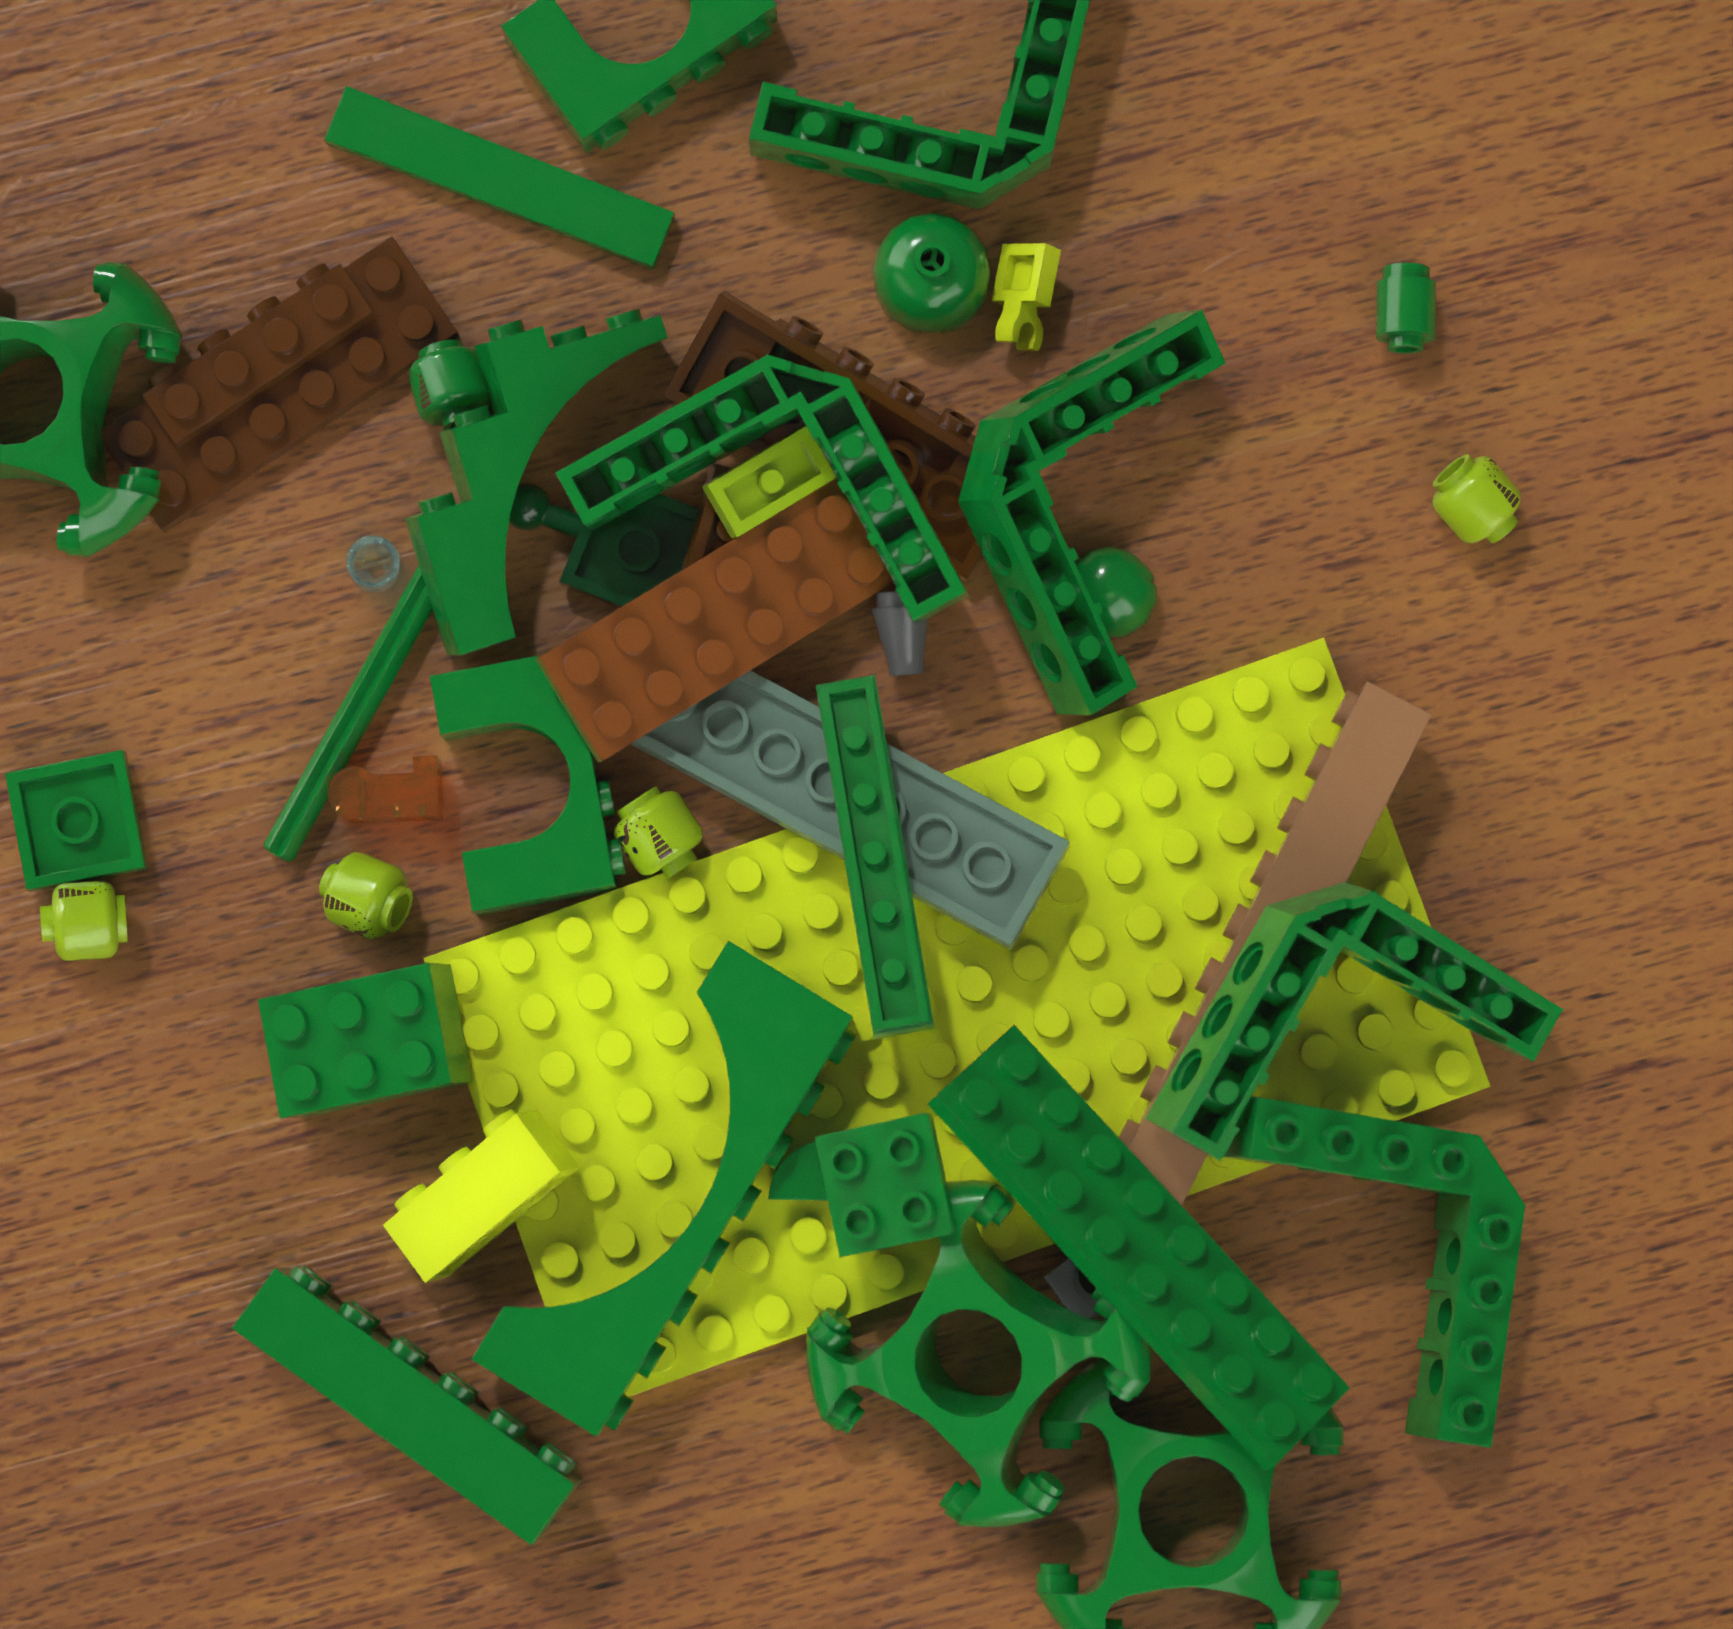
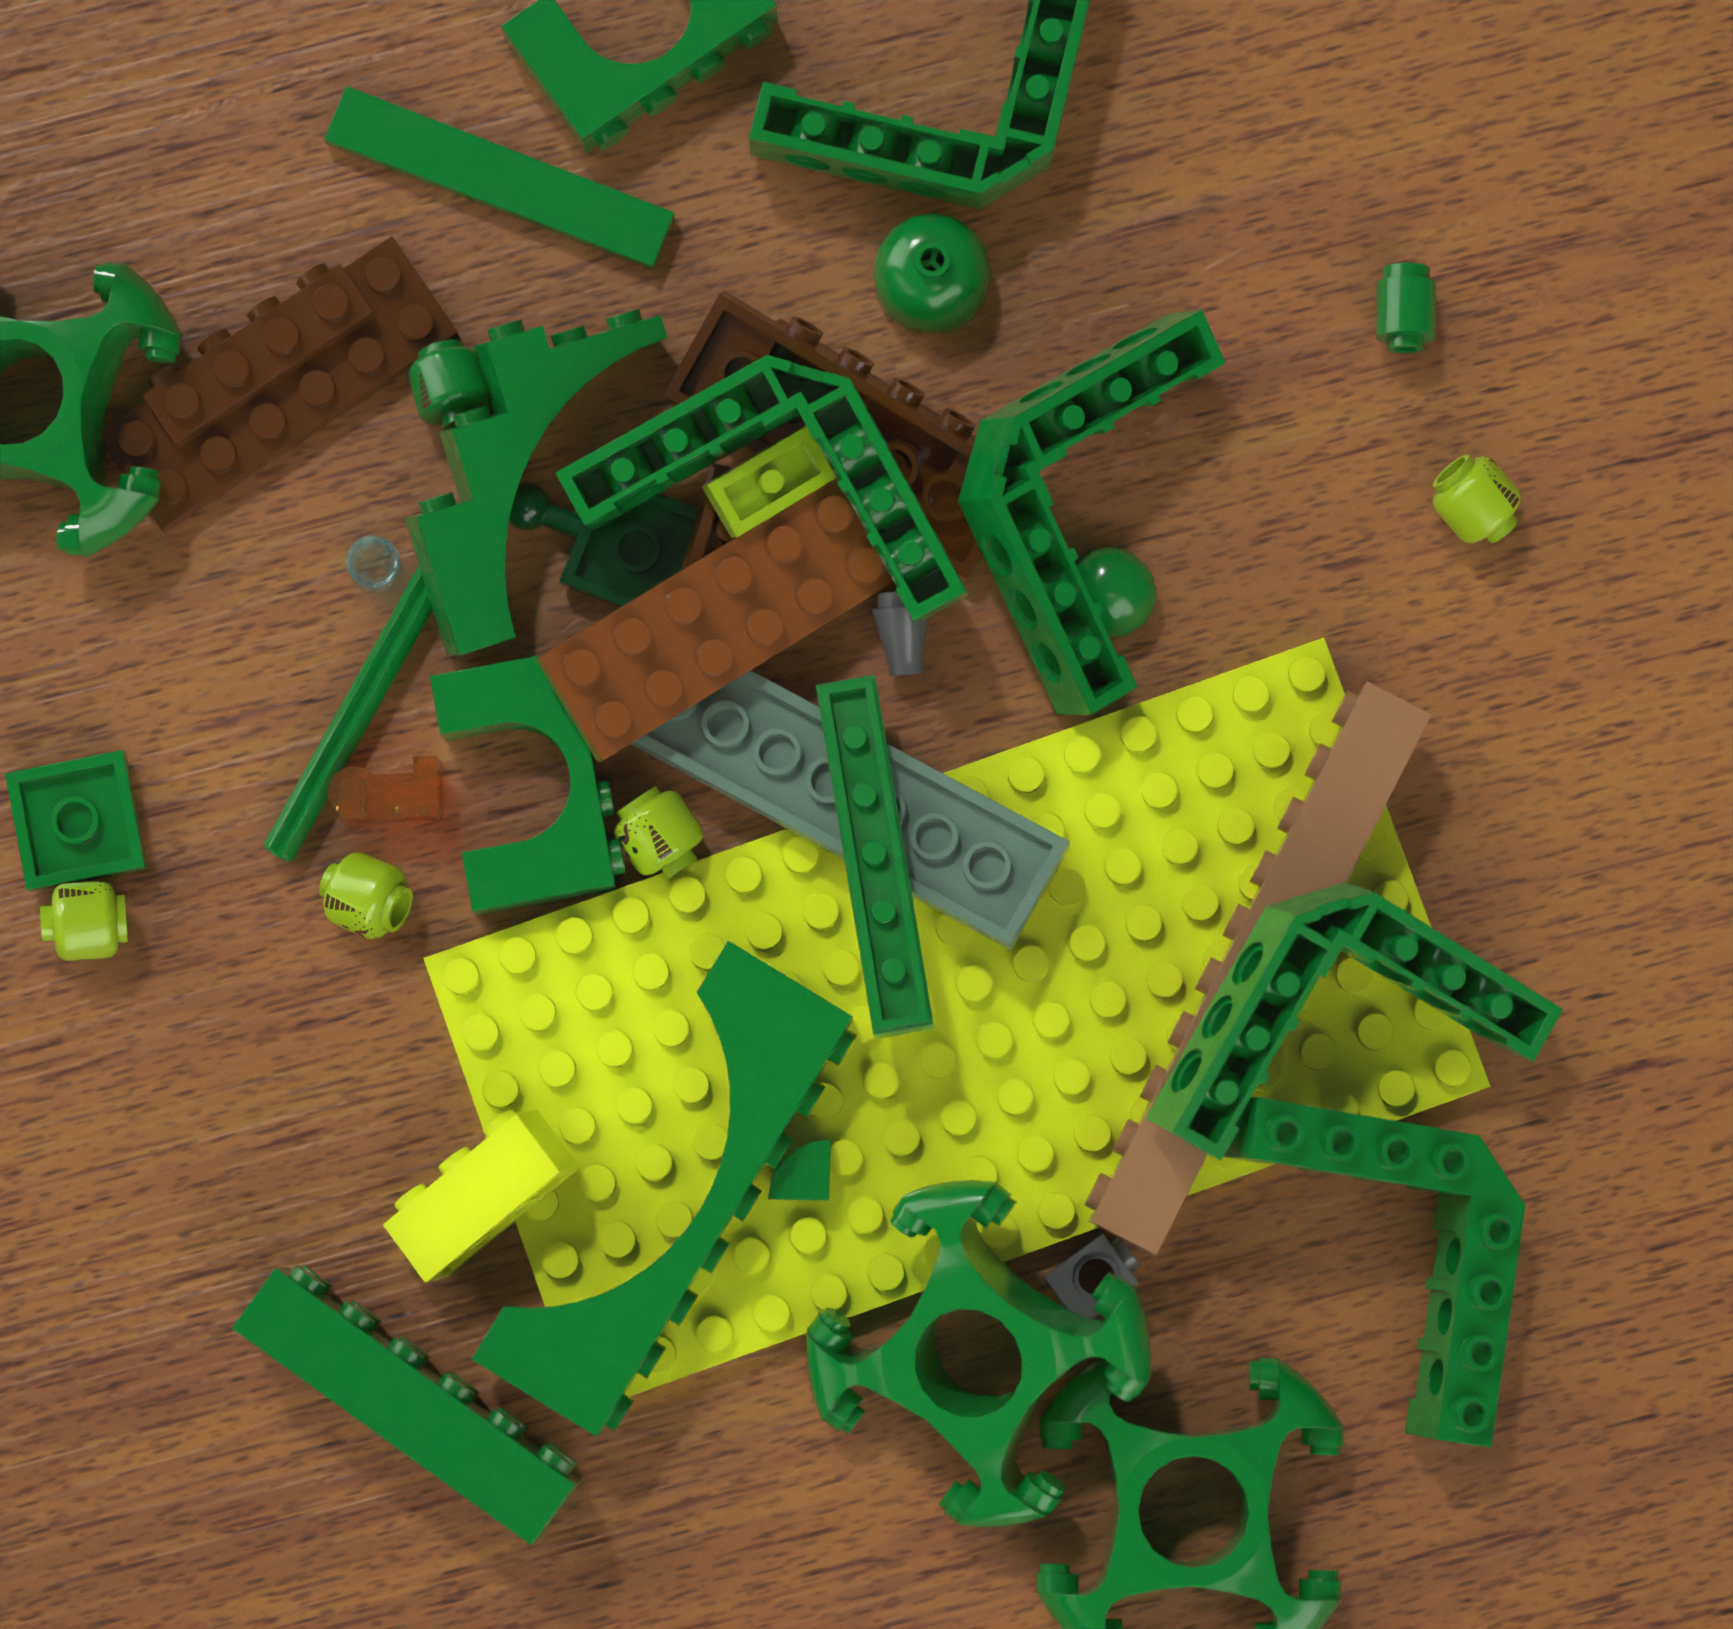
green brick [258,963,473,1118] -> none
green bracket [815,1113,956,1257] -> none
green plate [928,1025,1350,1472] -> none
neon yellow plate [992,243,1061,351] -> none

